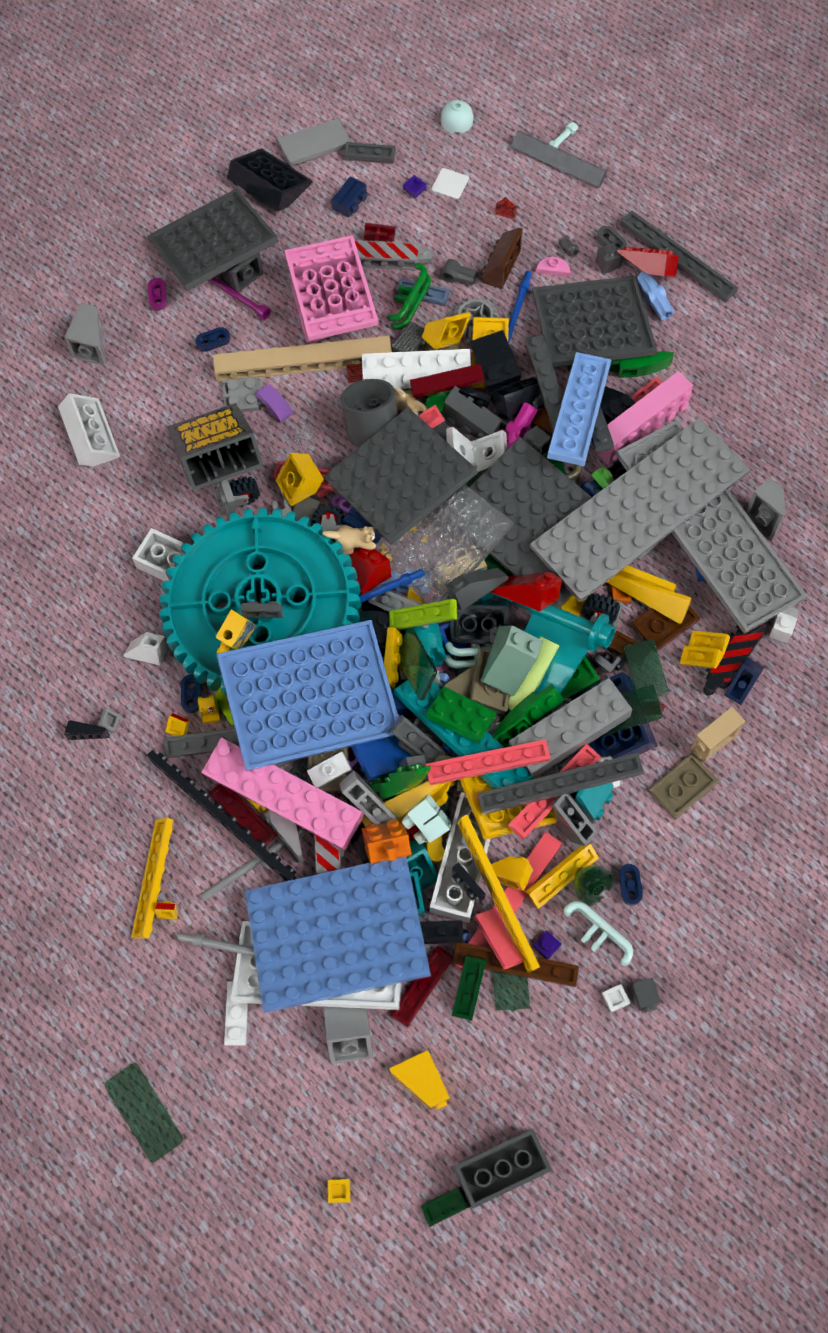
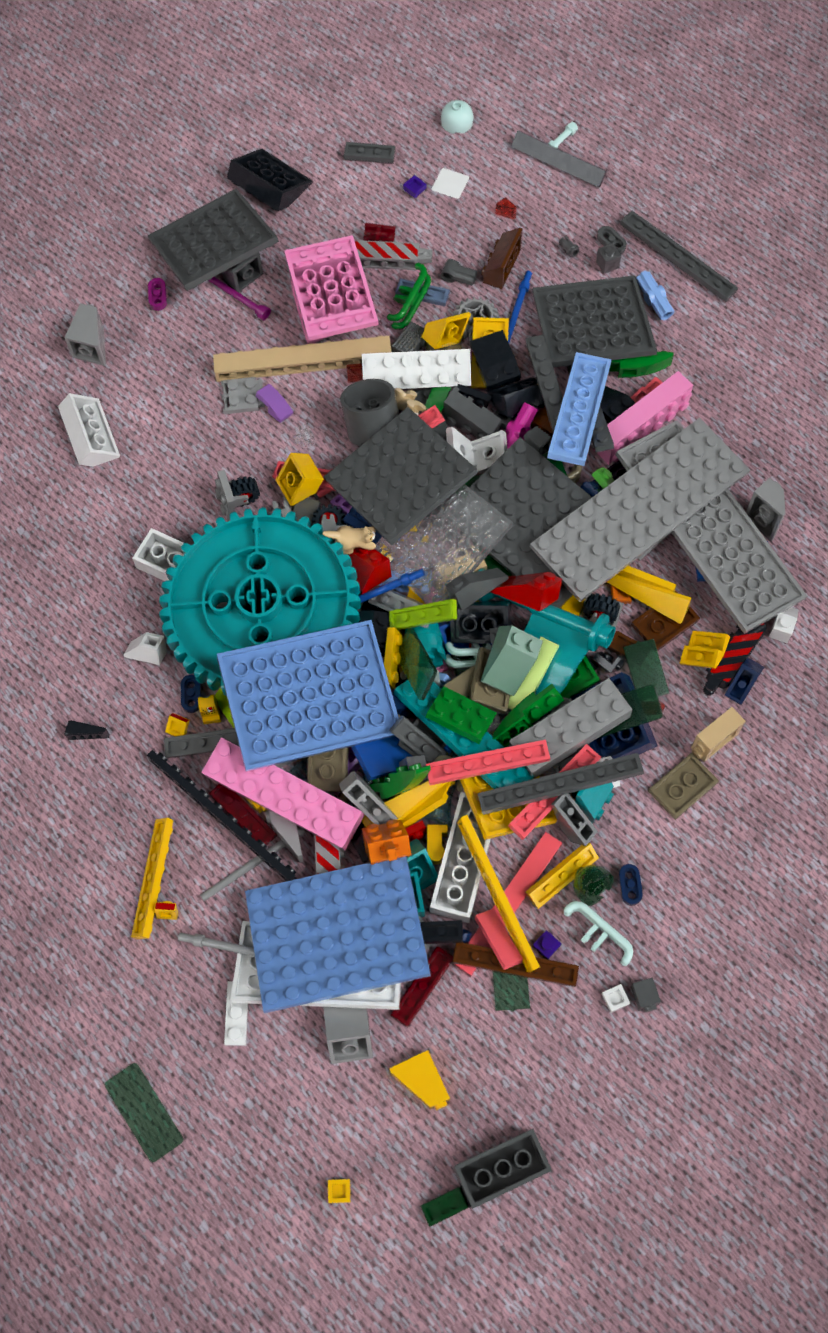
light grey slope [98,707,121,733] -> none
dark grey brick [167,403,264,491] -> none
dark blue plate [195,327,230,352] -> none
yellow torso [216,610,257,653] -> none
dark grey plate [241,601,283,618] -> none
light grey tile [277,118,351,166] -> none
white plate [307,752,352,788] -> none
dark blue brick [331,176,368,218] -> none
light aqua hips [402,794,453,844] -> none
dark red tile [410,364,485,398] -> none
black plate [451,862,485,903] -> none
dark green plate [452,954,487,1020] -> none
yellow slope [491,856,533,892] -> none
bright pink plate [536,257,570,276] -> none
slope [617,246,679,277] -> none

